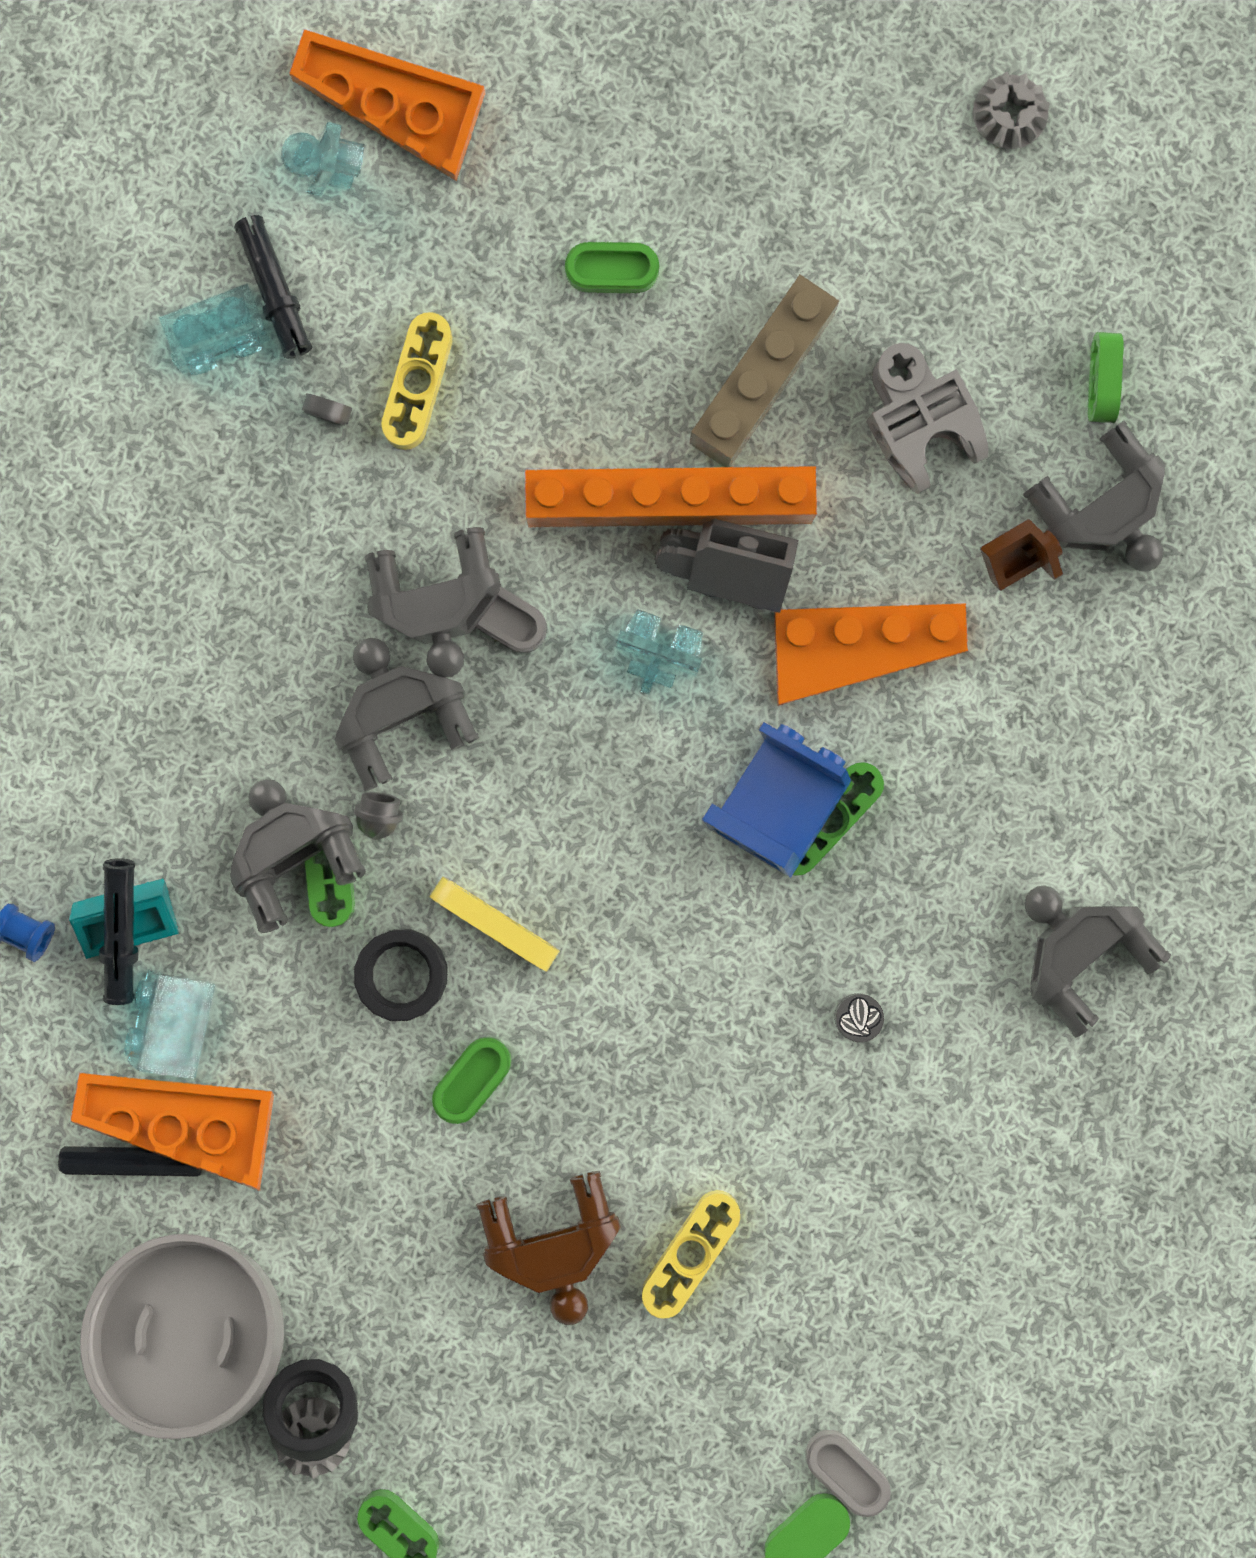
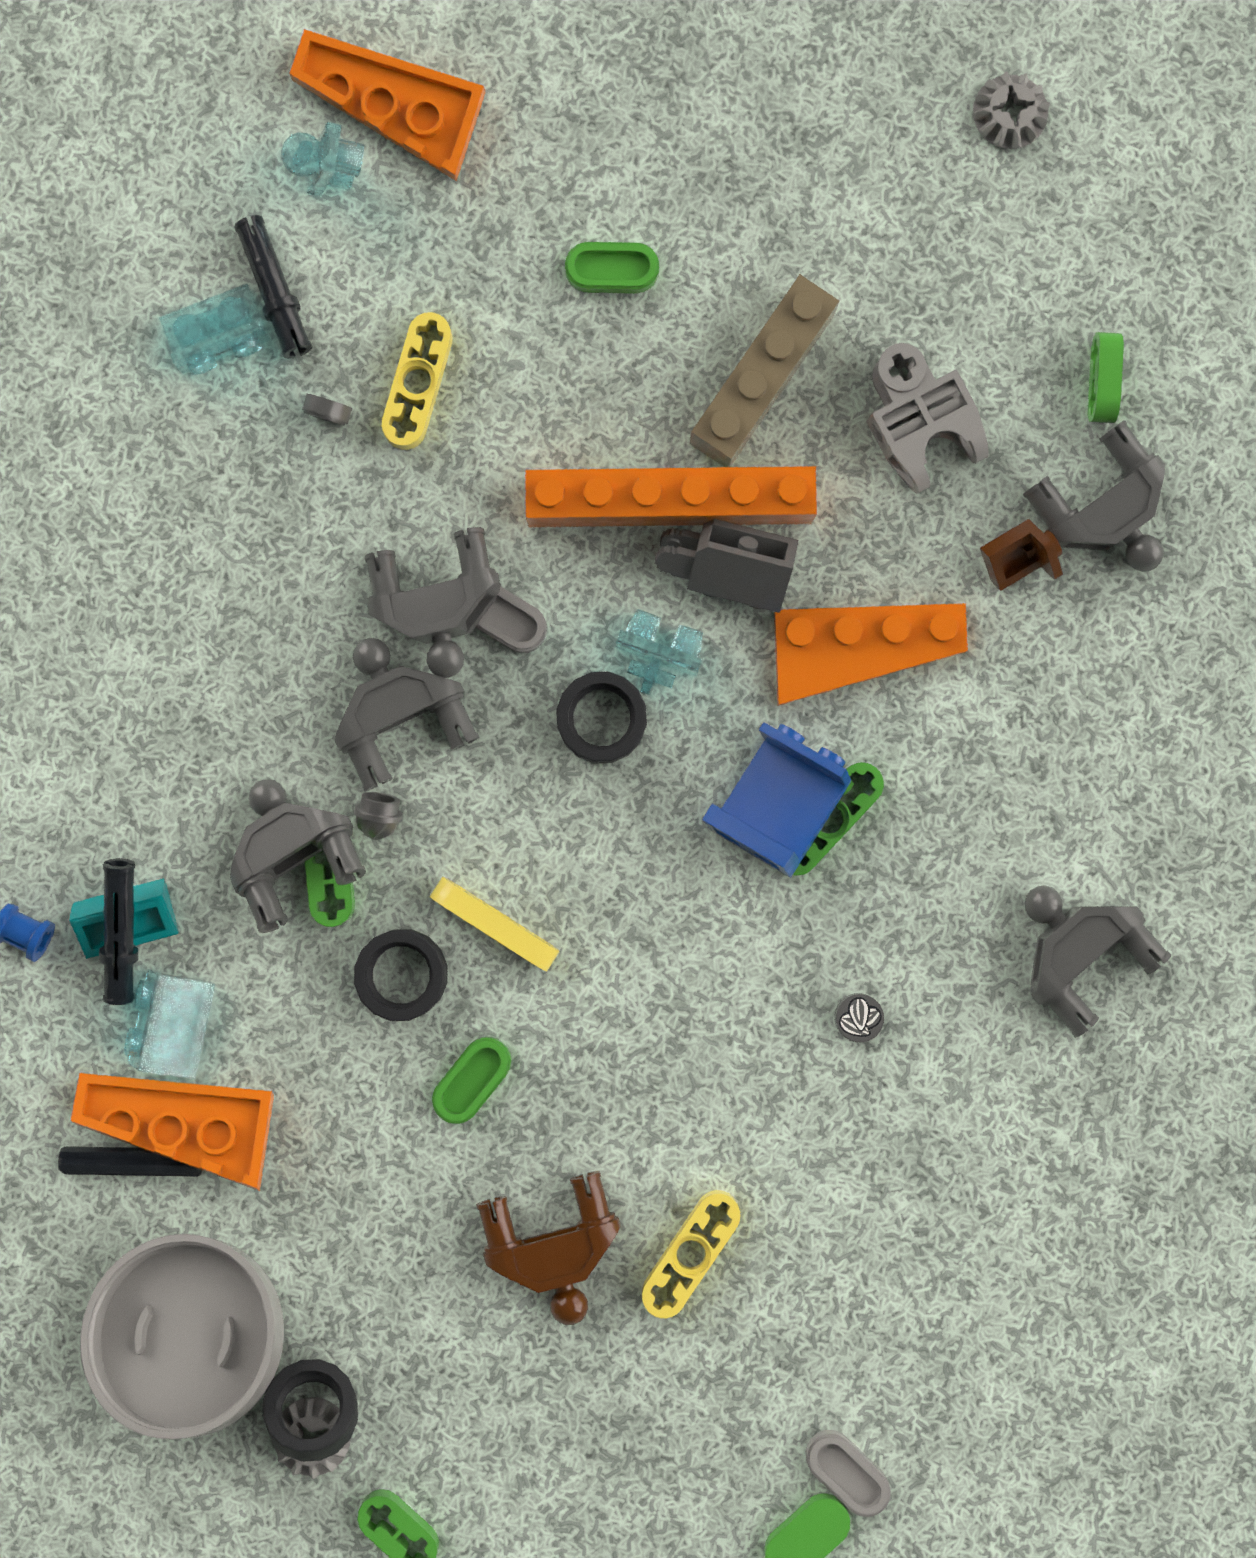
none -> black tyre [556,672,647,764]

